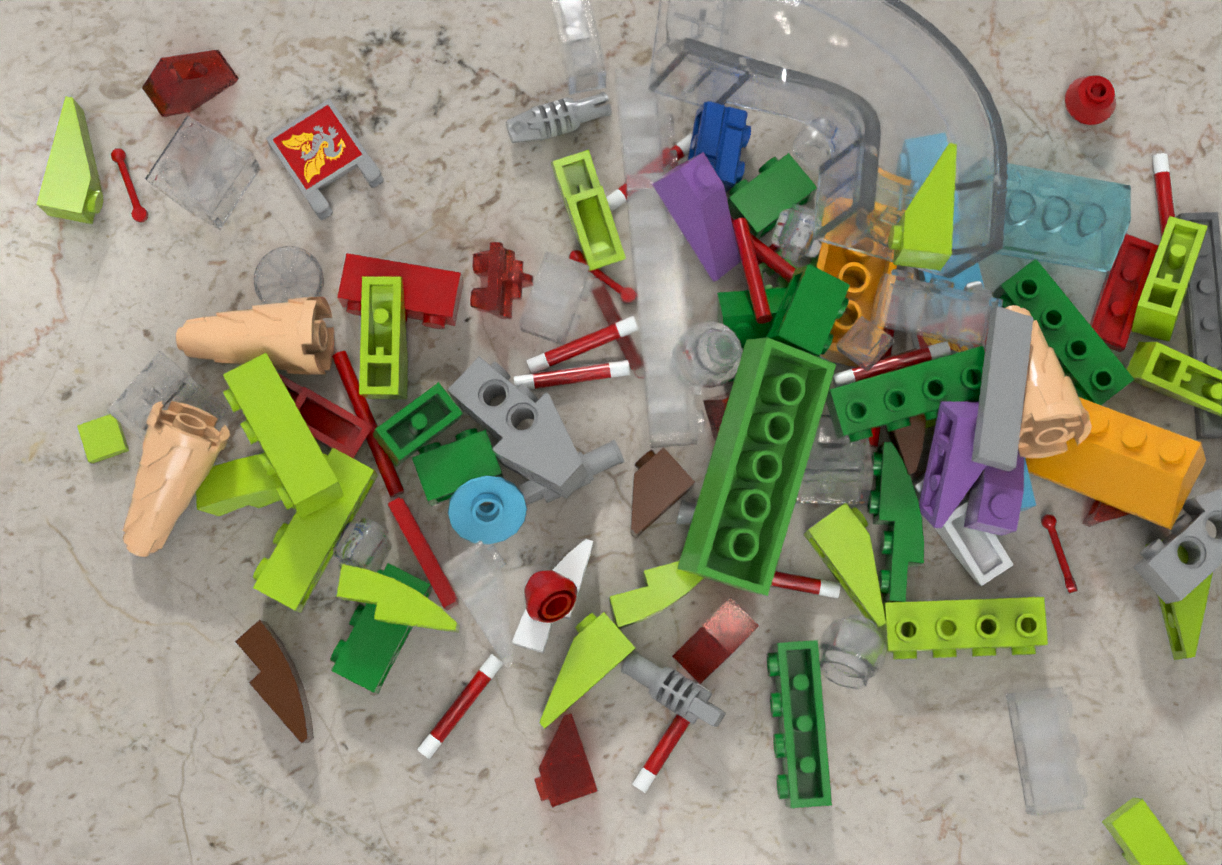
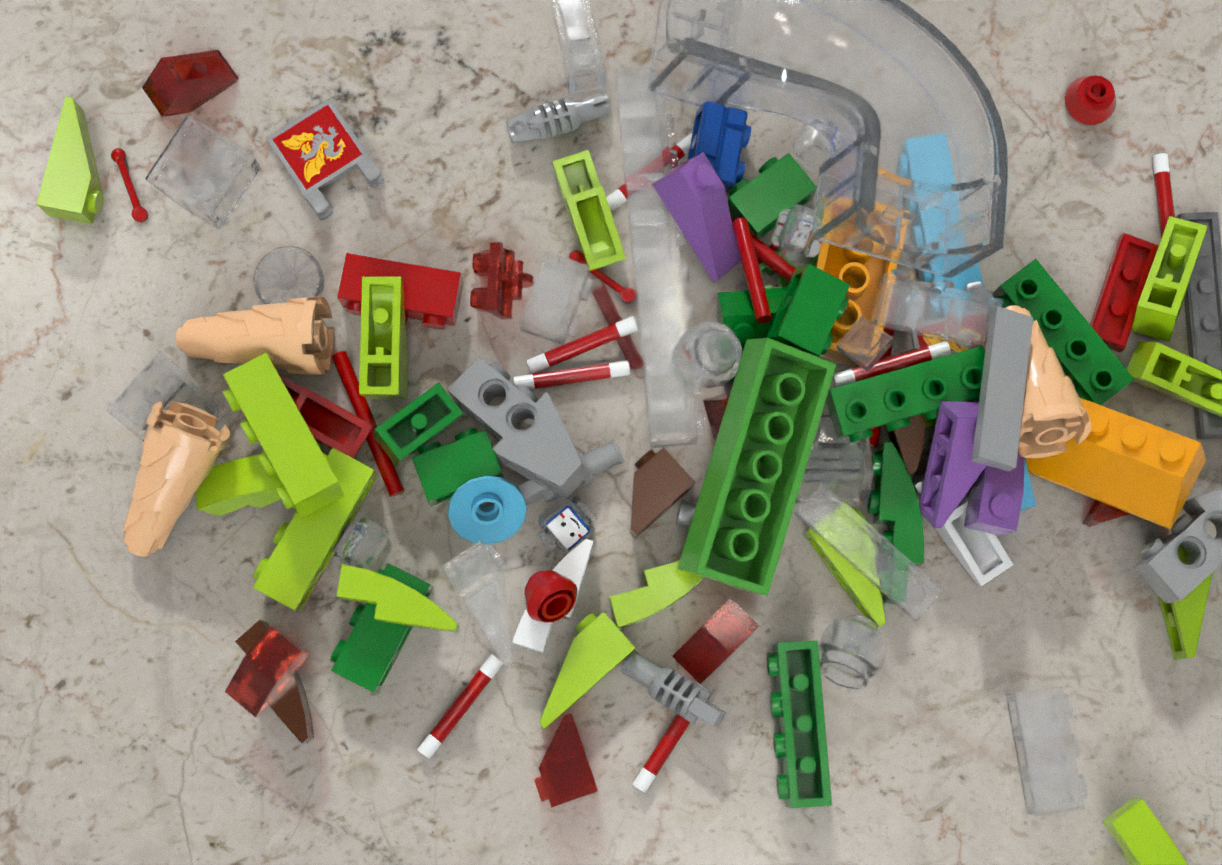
lime tile [77,413,129,464] -> none
red tile [387,497,459,611] -> none
red bar [771,571,841,598] -> none
lime brick [880,597,1048,660] -> none
lime slope [888,143,957,271] -> none
clear light blue slope [967,160,1131,272] -> none
red hinge [1041,514,1078,593] -> none
none -> clear red slope [225,626,310,718]
none -> head [537,495,597,553]
none -> clear plate [794,483,944,622]

